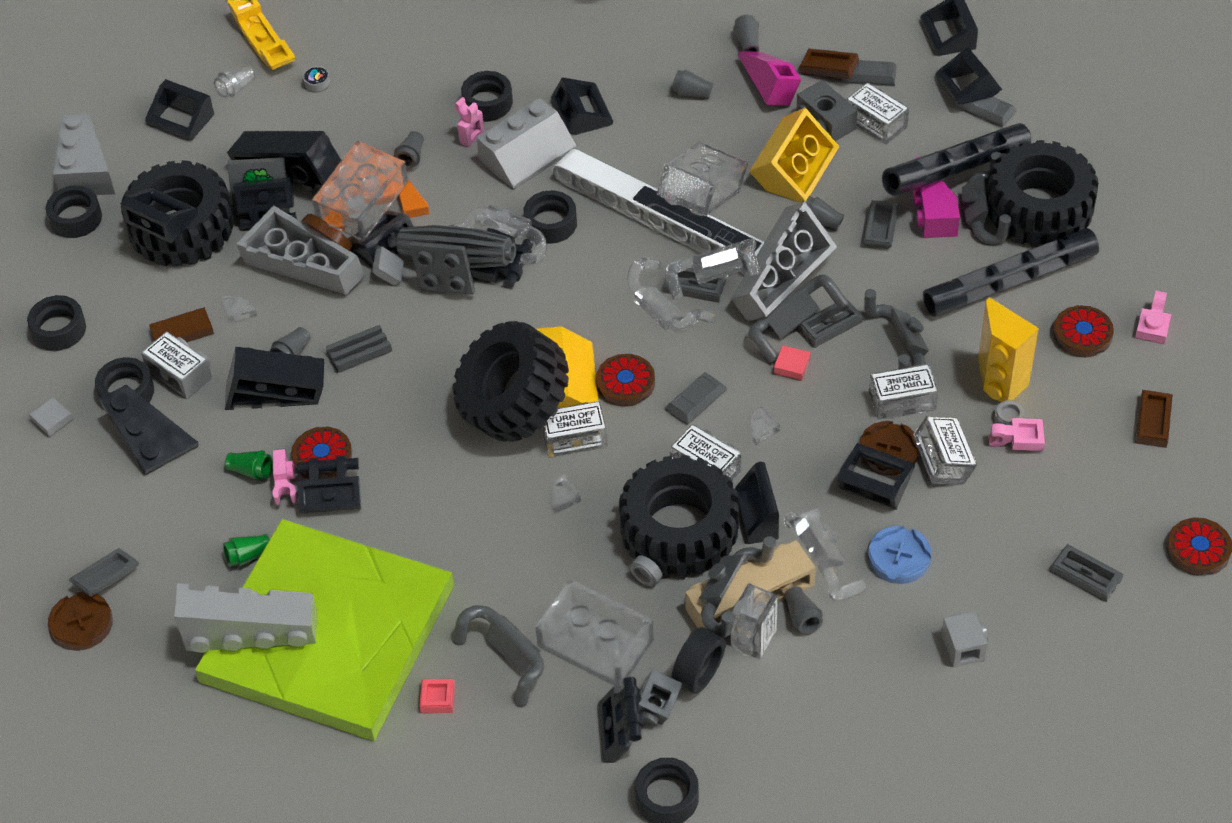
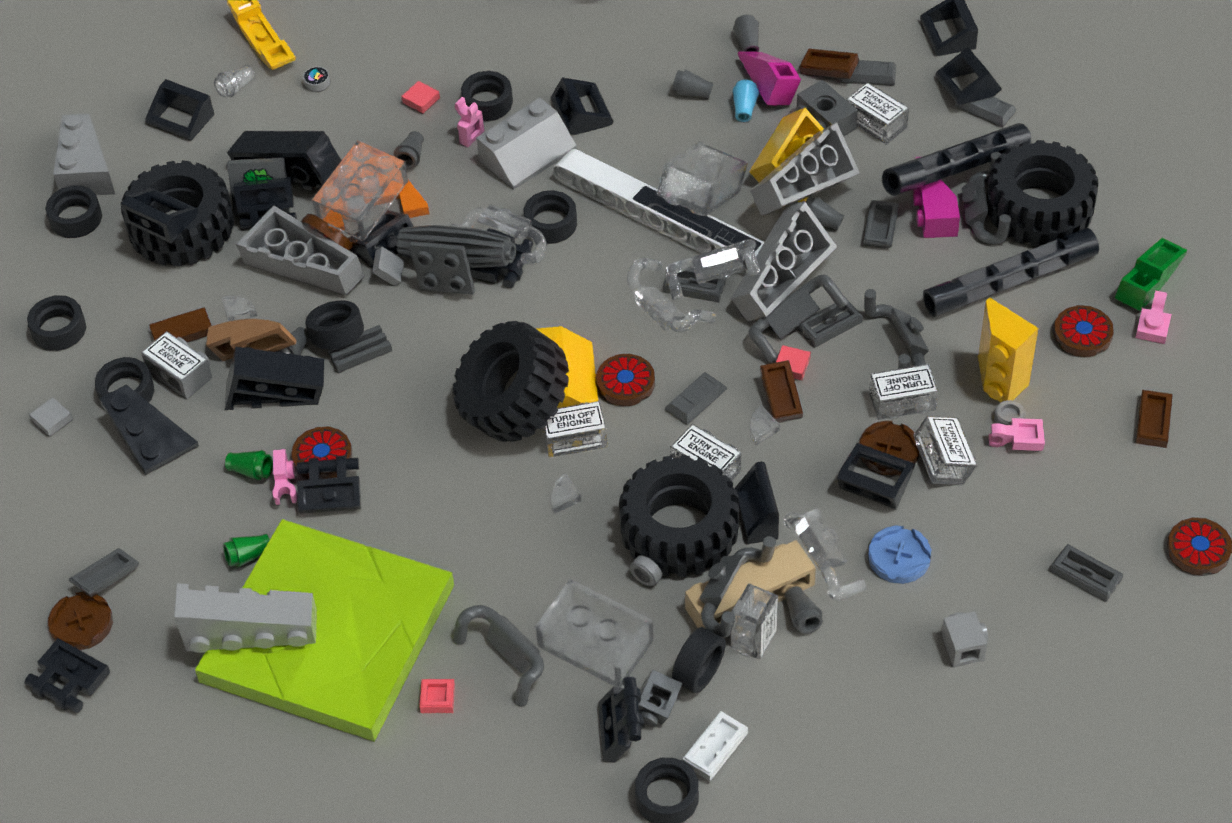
none -> black plate [25,638,110,713]
none -> medium nougat slope [206,319,296,361]
none -> black tyre [305,300,364,349]
none -> coral tile [402,81,440,114]
none -> white plate [682,711,748,781]
none -> medium azure cone [732,80,759,122]
none -> light grey wedge [750,122,860,216]
none -> reddish brown tile [760,360,803,423]
none -> green slope [1115,238,1187,311]

